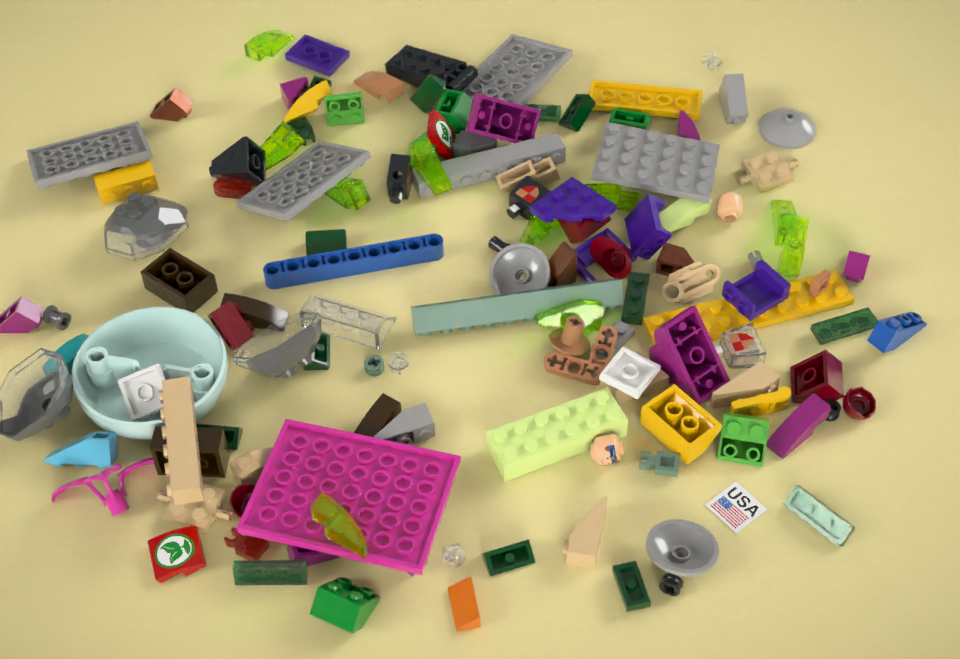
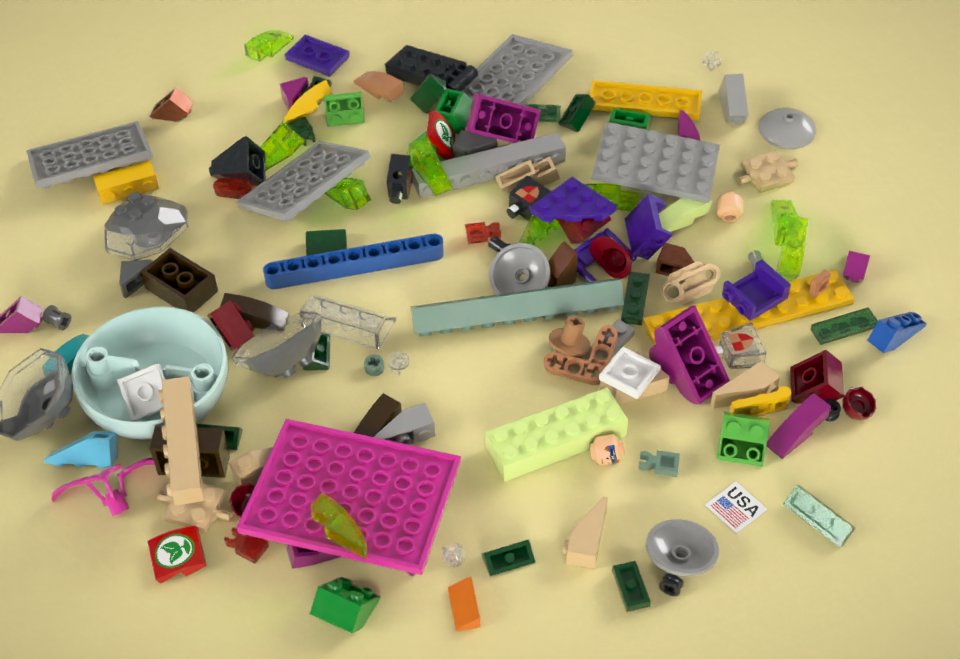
clear green plate [233,560,308,585] -> none
clear neon green slope [534,299,604,333] -> none
yellow slope [640,384,723,465] -> none
none -> dark grey slope [119,259,153,298]
none -> clear red plate [465,222,501,244]

